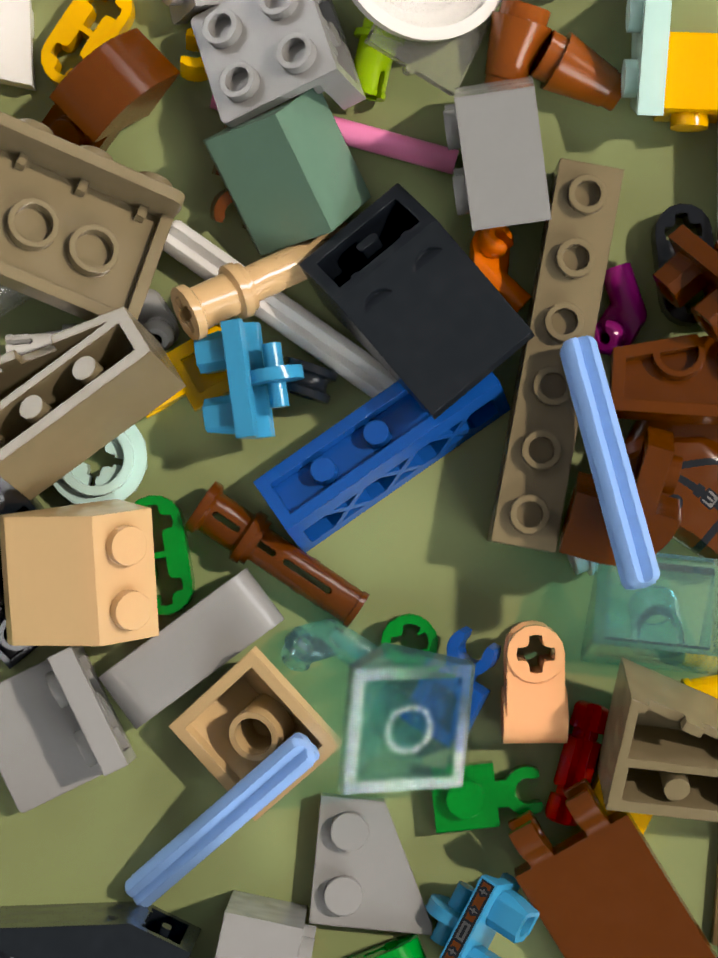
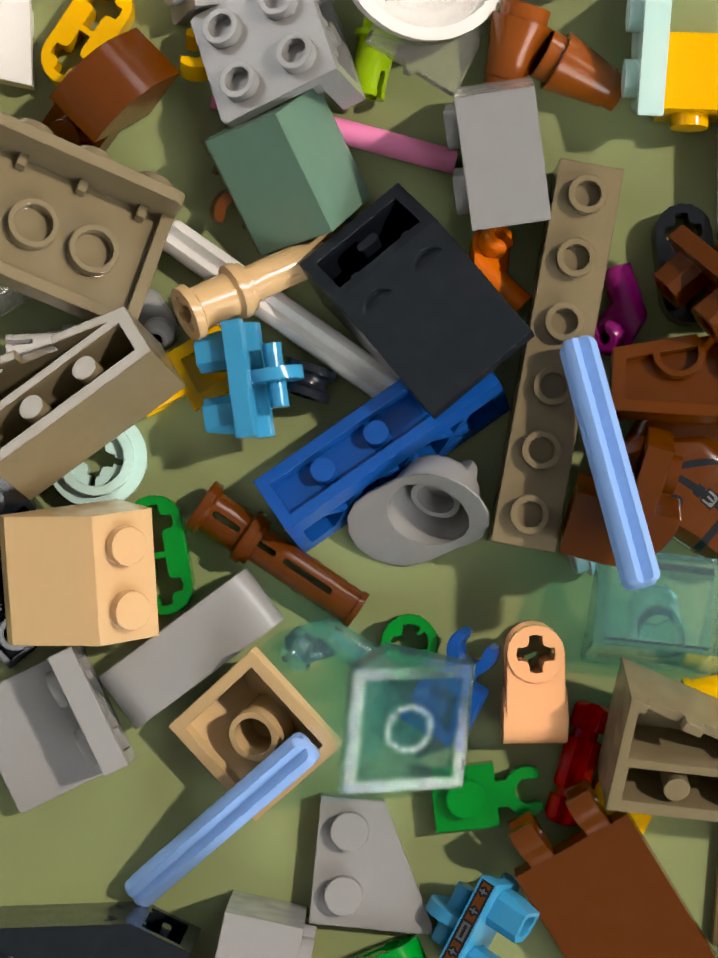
none -> light grey piece [347,454,489,566]

